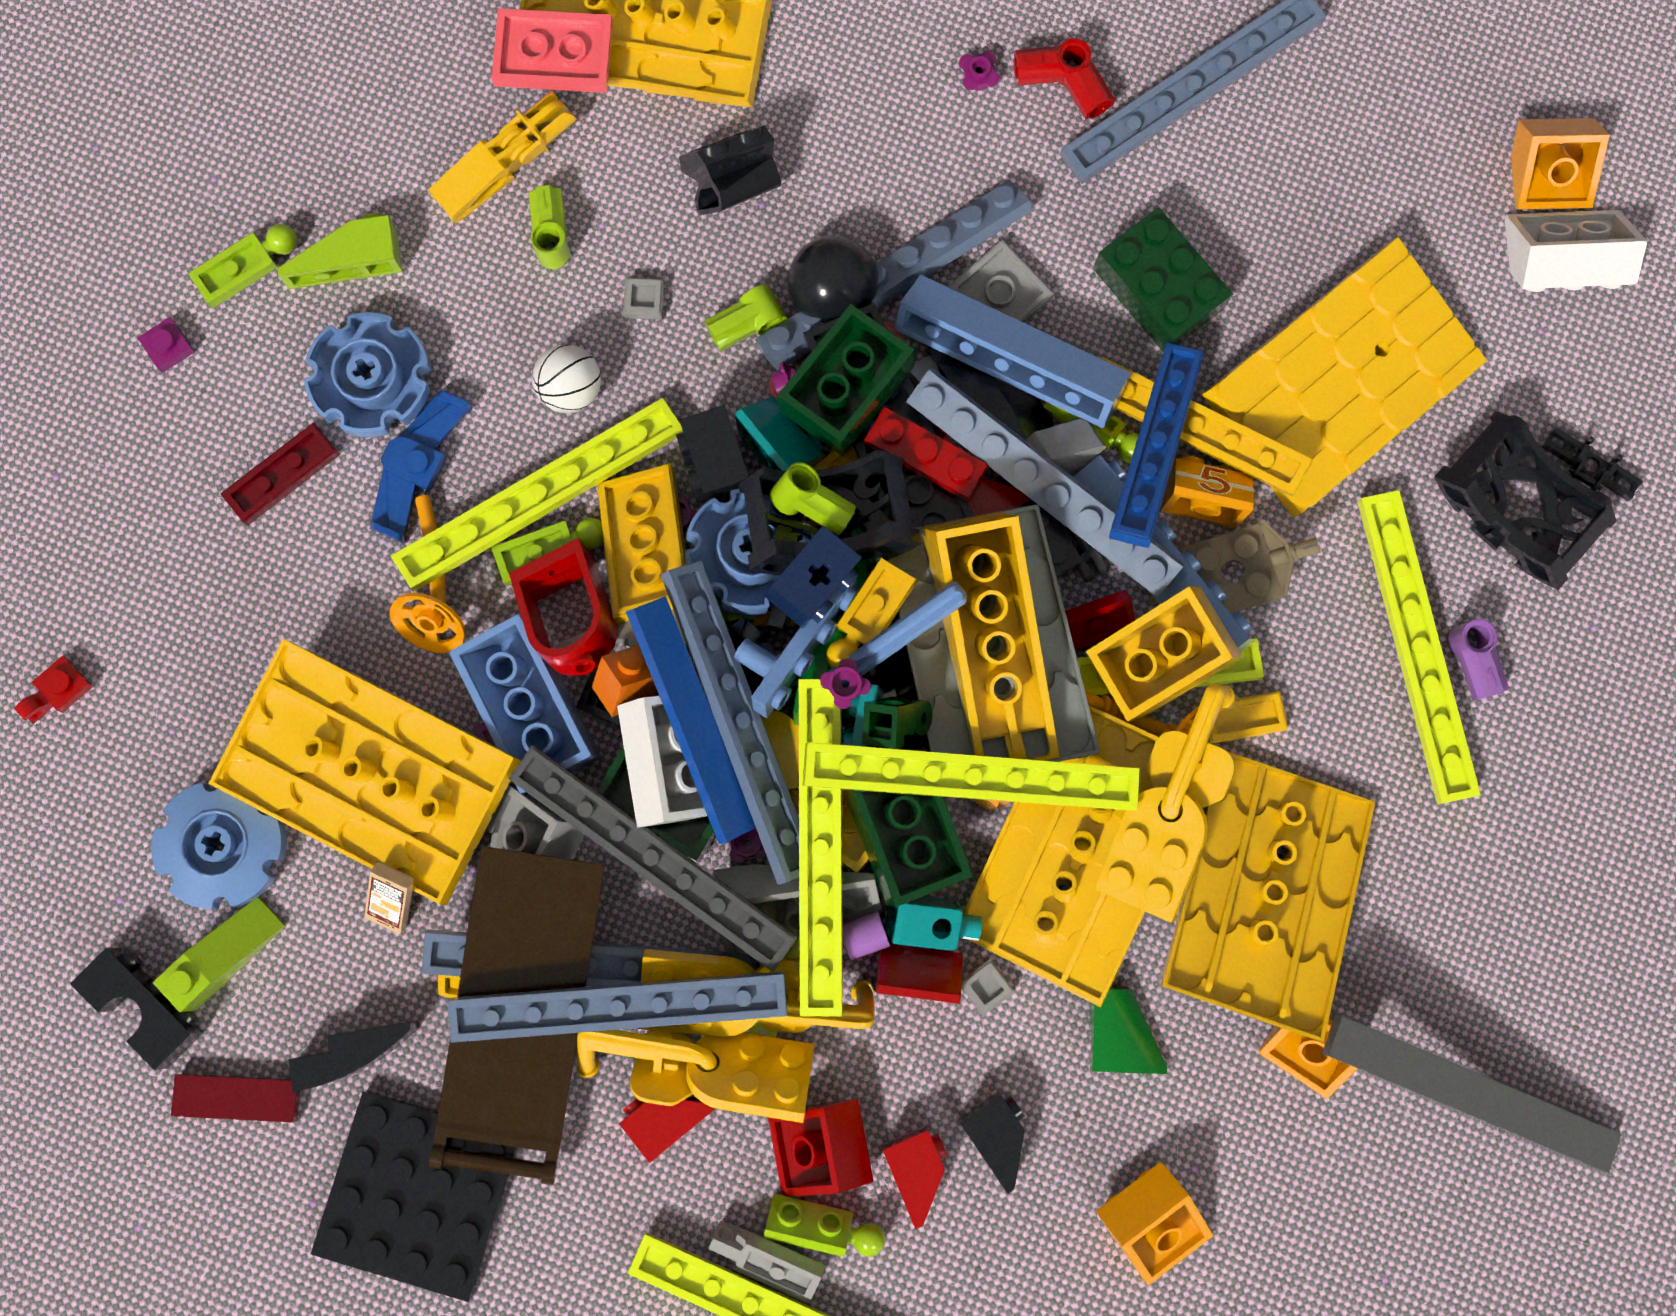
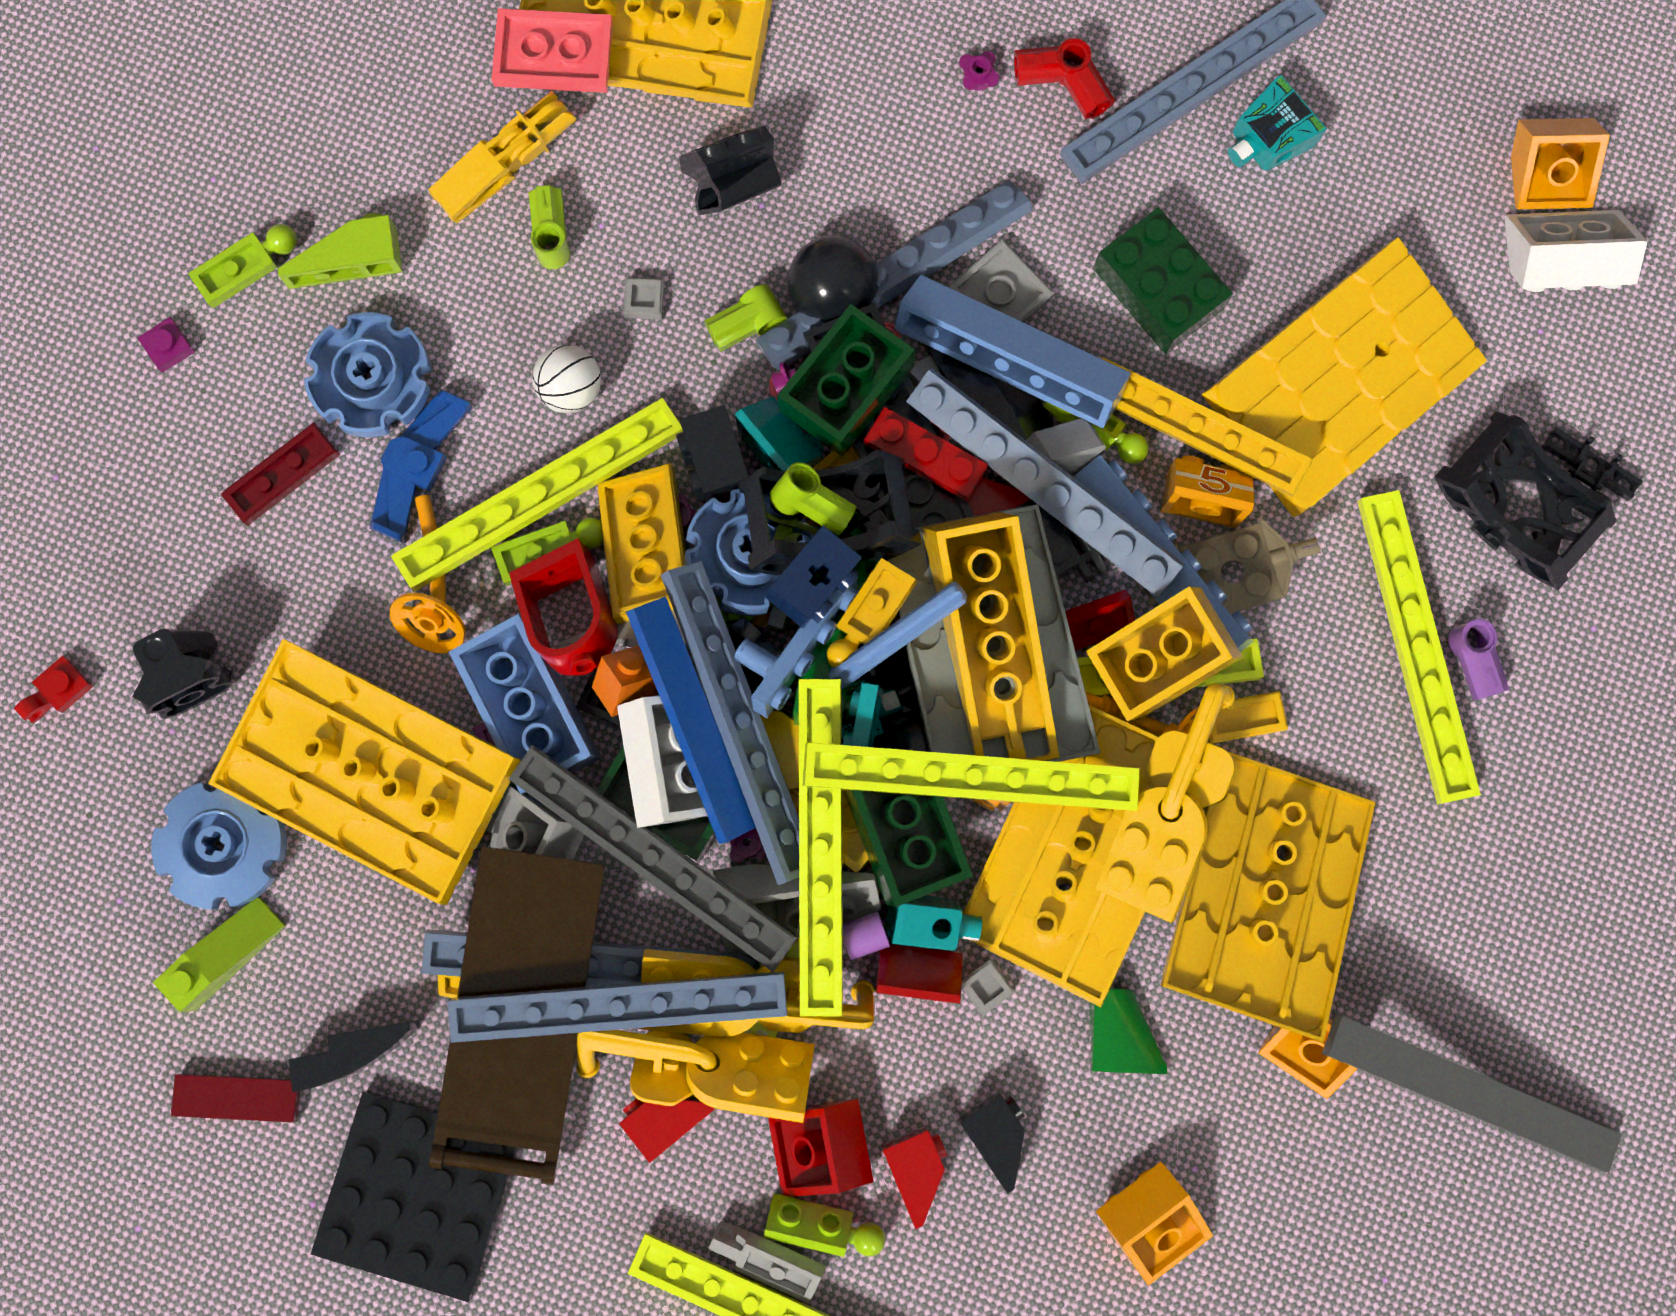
black arch [70,947,204,1071] -> none
tile [364,862,414,934] -> none
magenta plate [820,658,871,709] -> none
dark green leg [862,696,933,749] -> none
blue tile [1109,342,1204,548] -> none
none -> black piece [132,629,232,719]
none -> torso [1228,75,1327,171]

